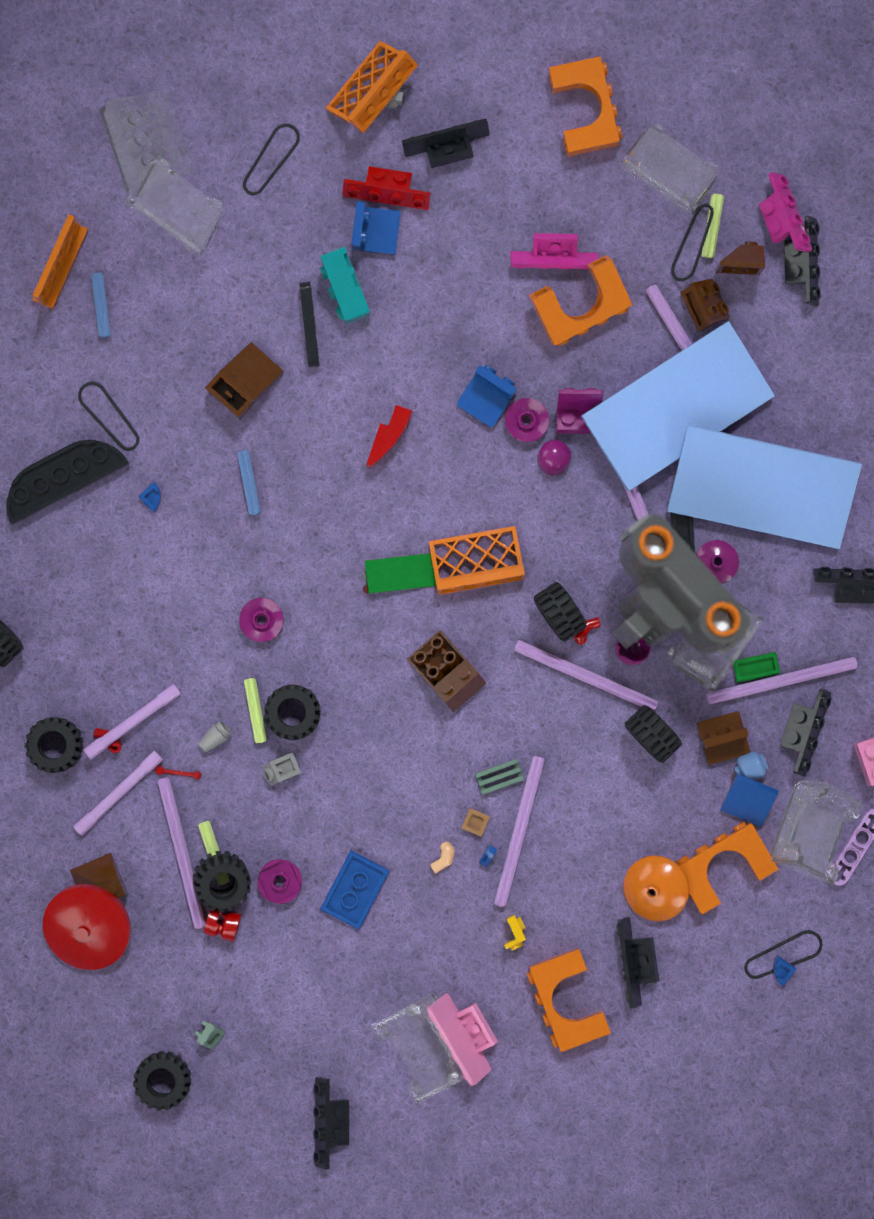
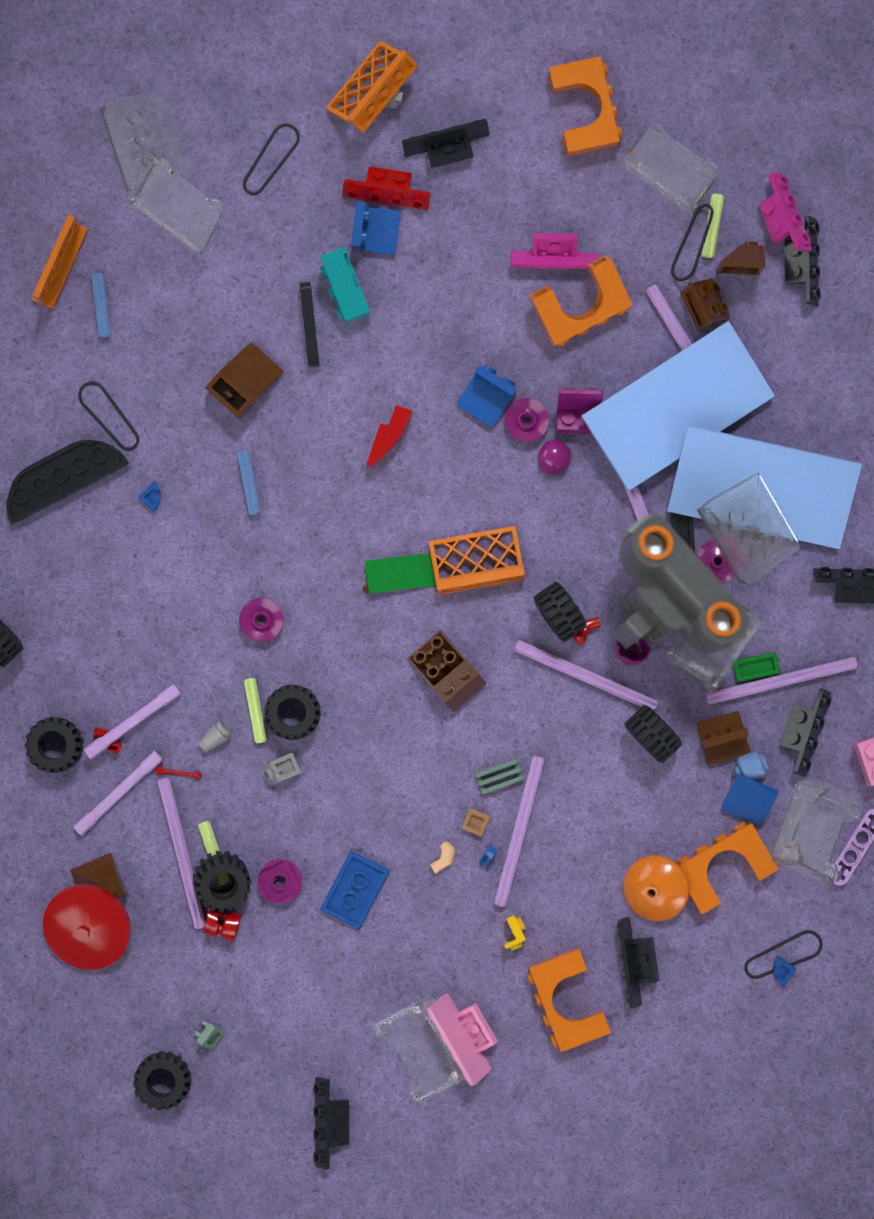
none -> clear slope [697,473,801,584]

